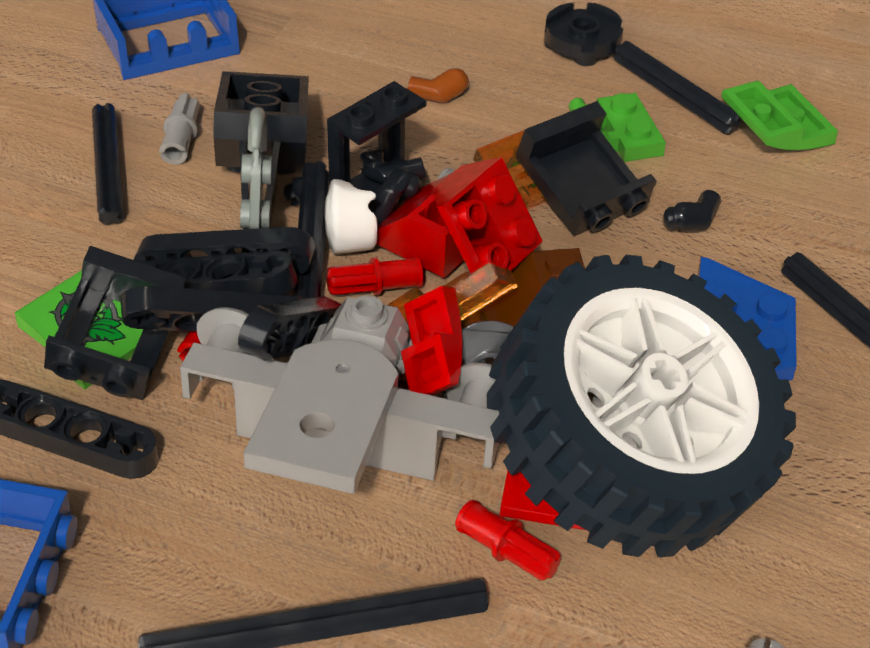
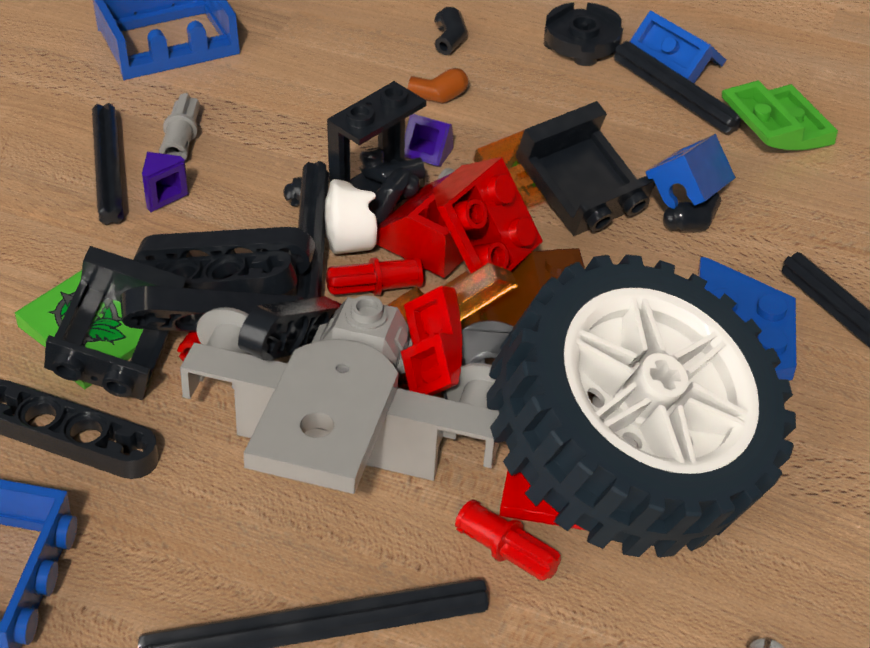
black slope [213,71,309,253] -> none
bright green plate [569,93,666,162] -> none
none -> dark purple slope [142,151,189,212]
none -> dark purple slope [405,114,454,167]
none -> black arm [435,6,468,55]
none -> blue panel [630,10,726,83]
none -> blue hinge [645,134,736,209]

